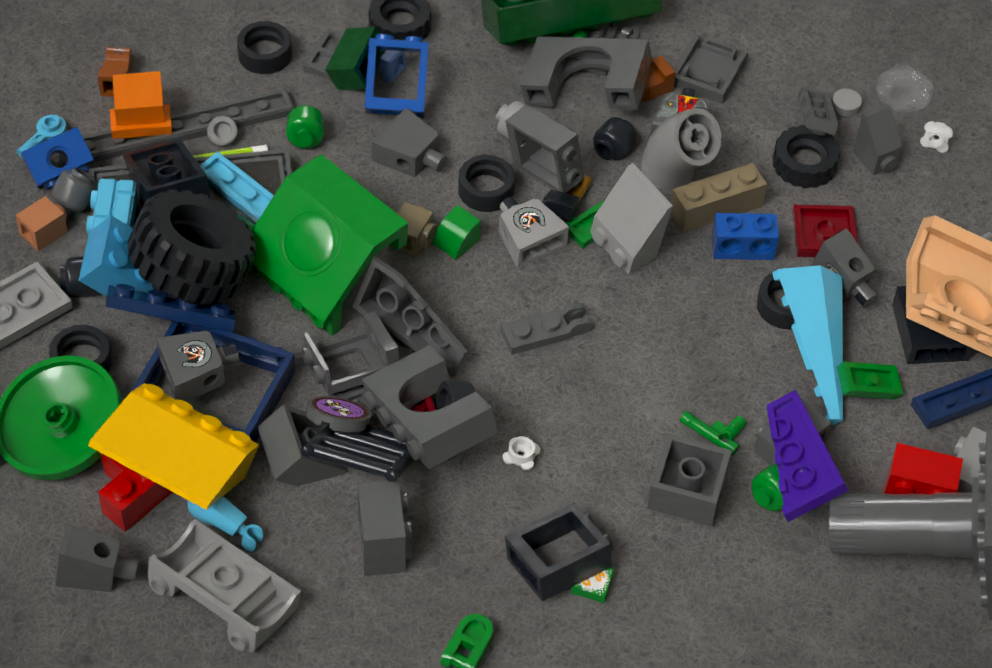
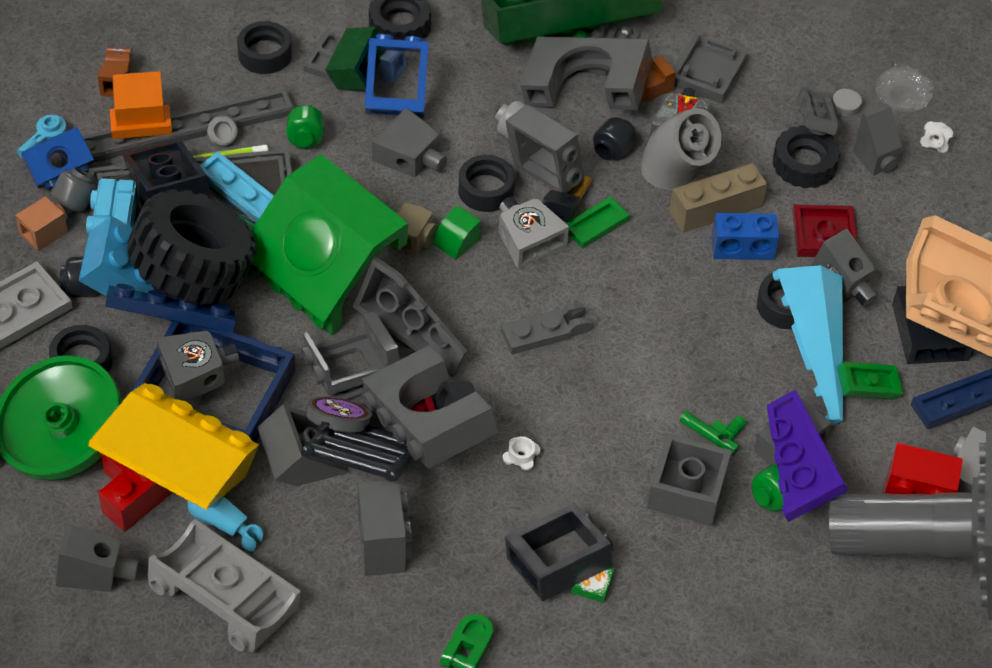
light grey slope [590,163,673,275] -> none

